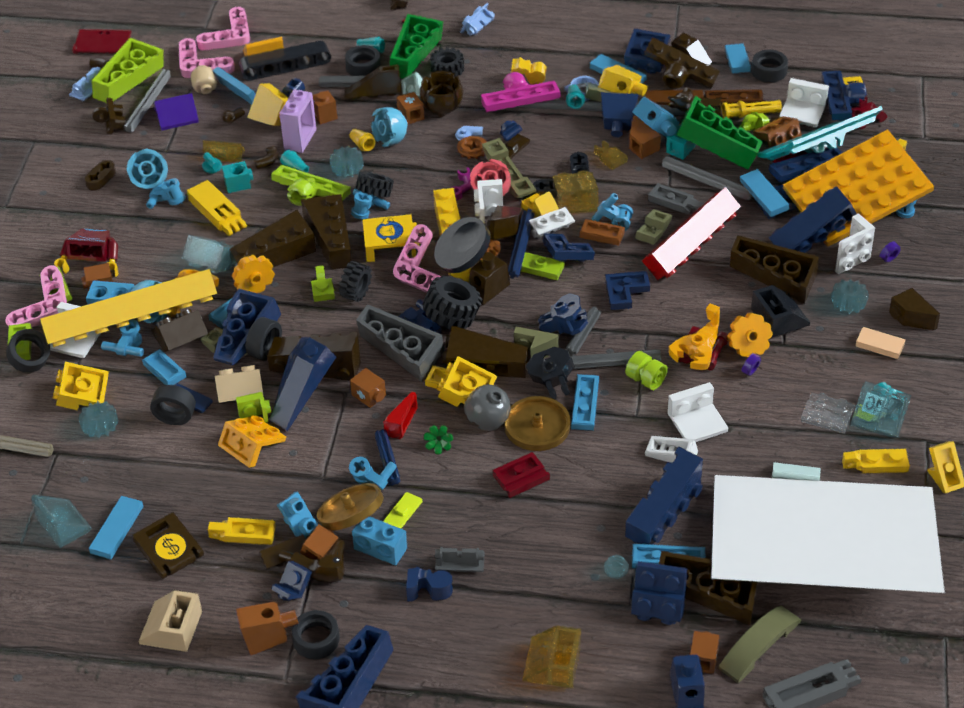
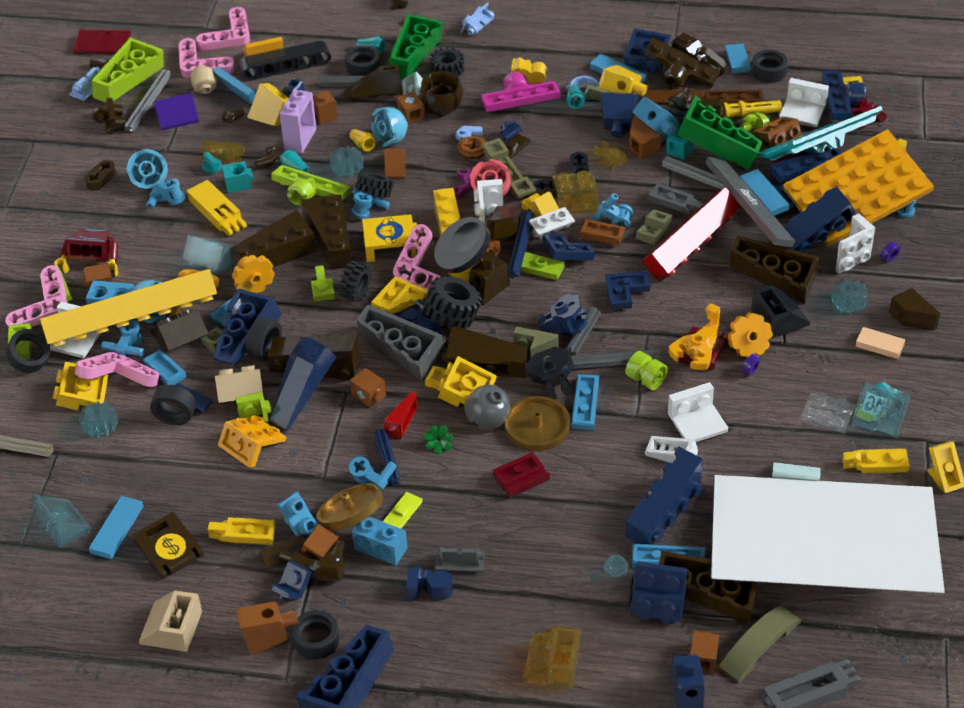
none -> bright pink beam [75,352,159,387]
none -> yellow wing [371,277,428,314]
none -> dark orange slope [384,148,406,180]
none -> dark brown beam [693,46,727,77]
none -> dark grey tile [706,157,795,247]

